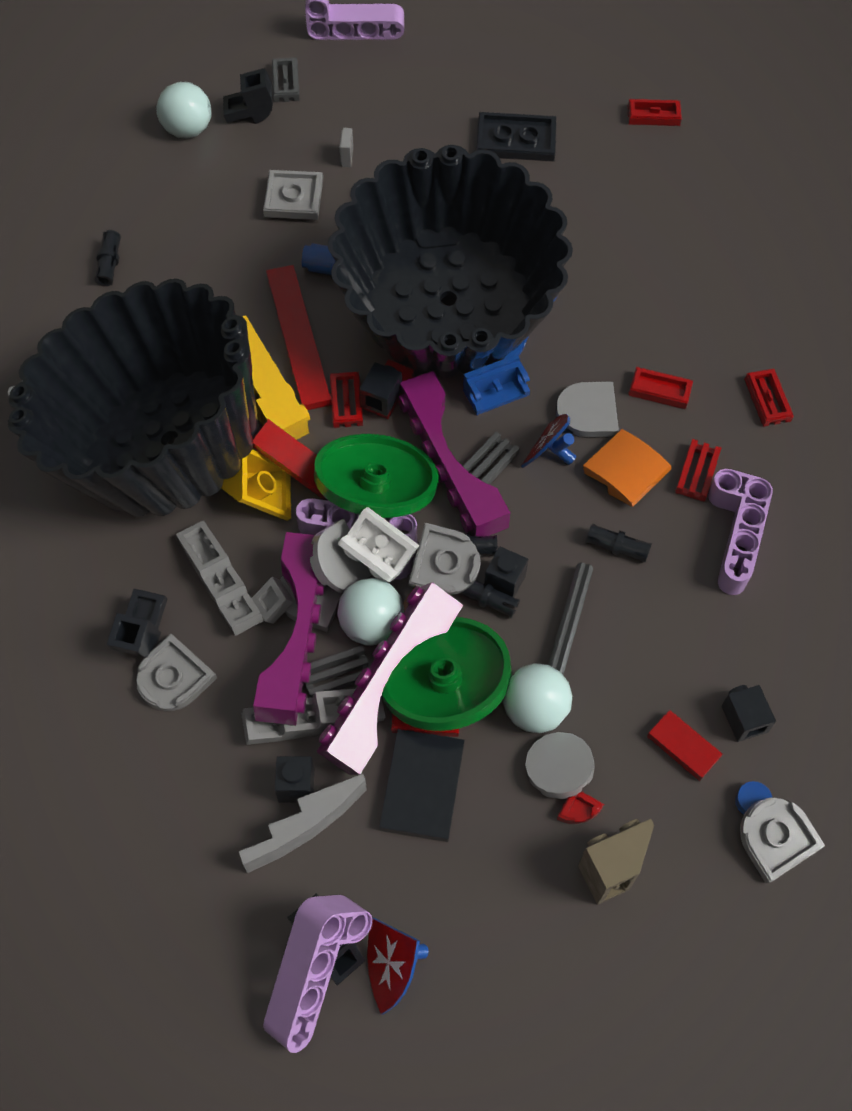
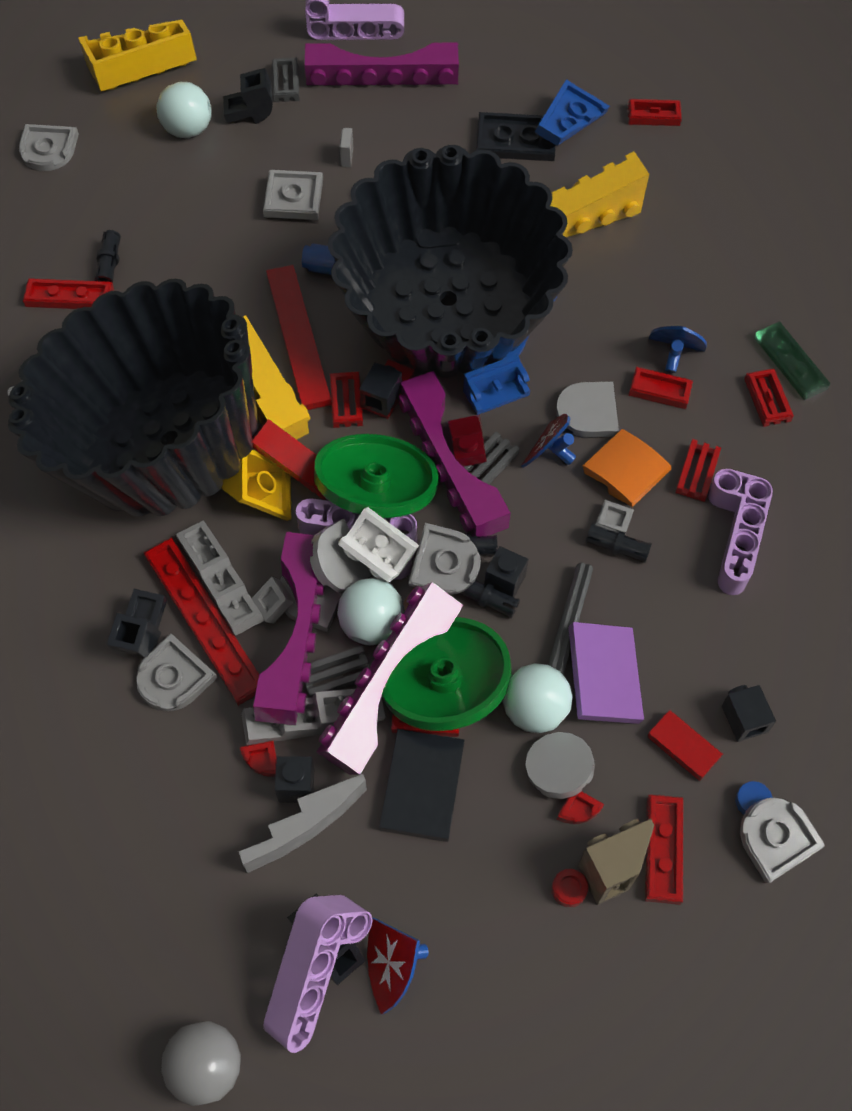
none -> light grey tile [19,124,79,171]
none -> red tile [23,278,114,309]
none -> yellow wedge [78,20,197,91]
none -> red tile [144,538,259,706]
none -> light grey piece [161,1021,241,1106]
none -> red tile [240,741,277,777]
none -> magenta arch [305,42,459,85]
none -> dark red slope [448,414,487,467]
none -> blue wing [535,80,610,146]
none -> yellow wedge [550,151,649,237]
none -> red tile [551,869,588,907]
none -> medium lavender tile [568,622,644,724]
none -> light grey tile [595,500,634,535]
none -> red tile [645,794,683,905]
none -> blue shield [649,326,707,373]
none -> clear green tile [754,321,831,401]

